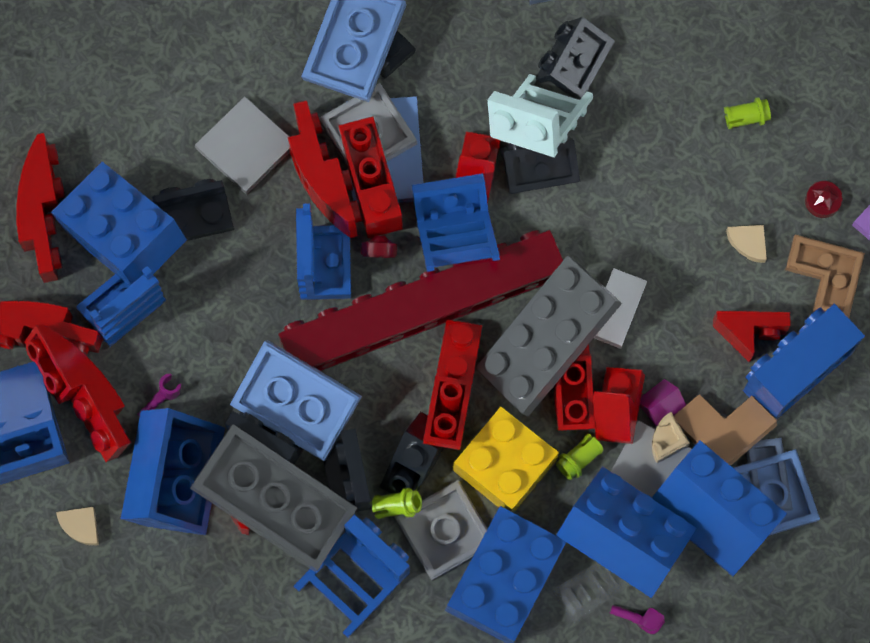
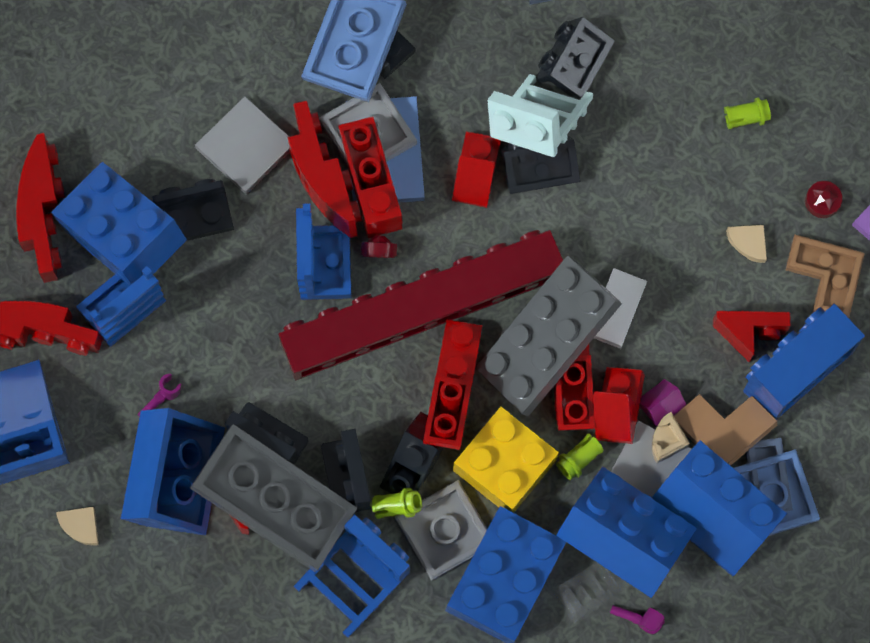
red slope [24,324,131,462] -> none
medium blue tile [230,340,362,461] -> none
blue plate [411,173,500,272] -> none

